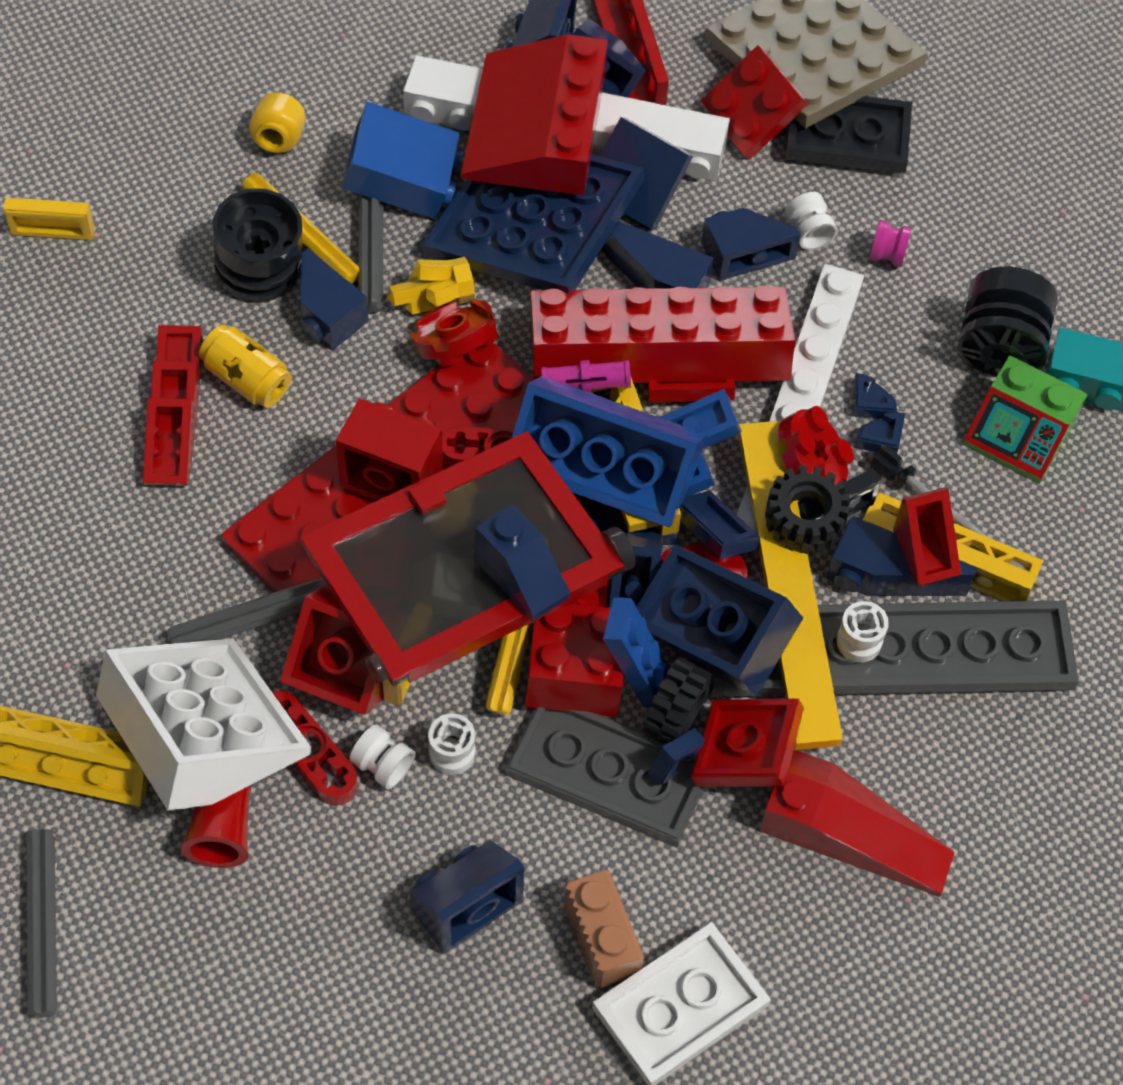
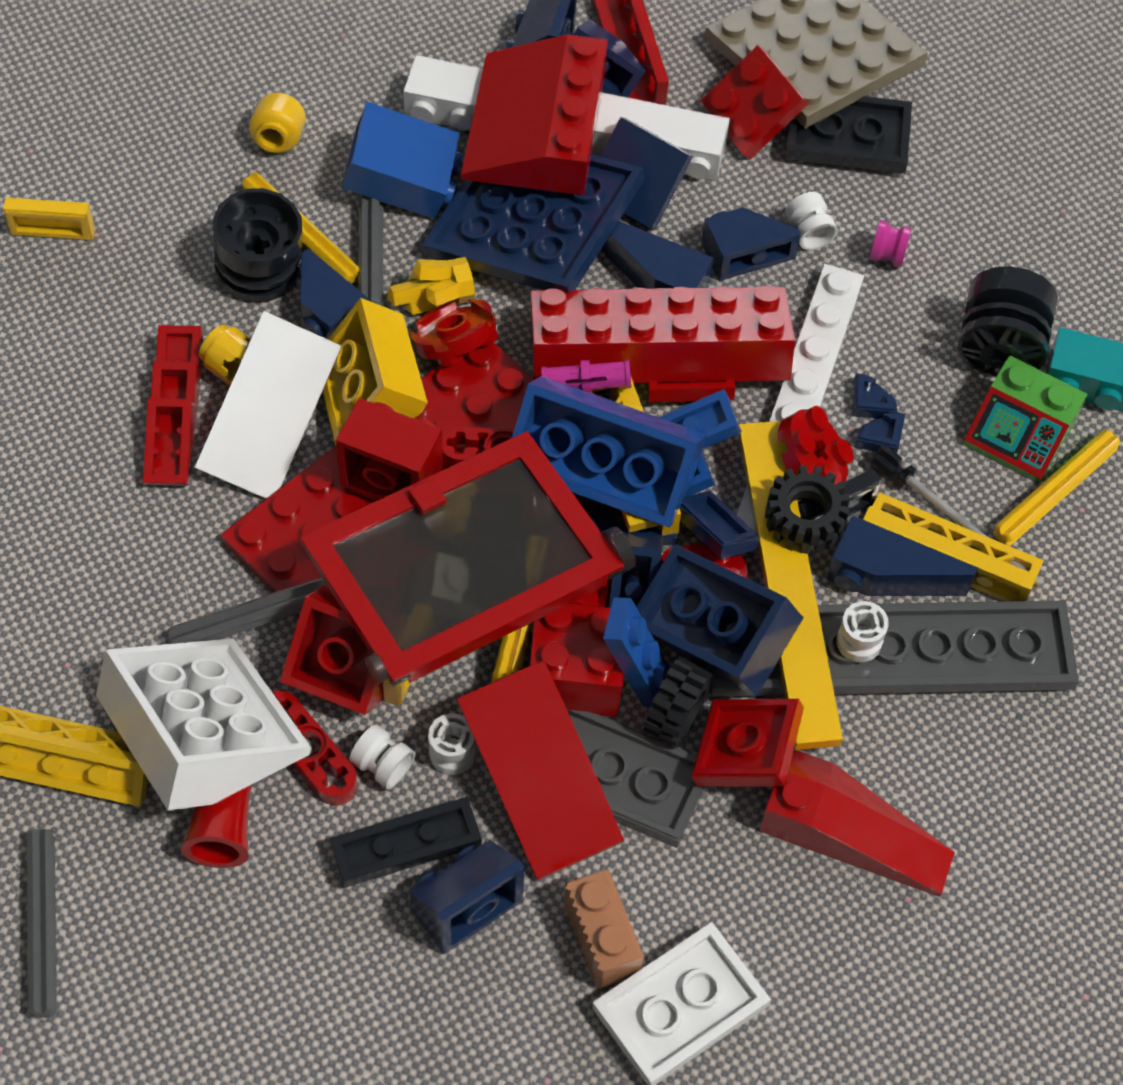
dark blue slope [474,504,570,622] -> none
dark blue tile [648,728,706,786] -> none
red slope [893,487,961,586] -> none
none -> white piece [194,311,341,499]
none -> yellow slope [323,298,428,445]
none -> black plate [330,797,482,888]
none -> red slope [457,660,625,881]
none -> yellow axle [993,429,1120,546]

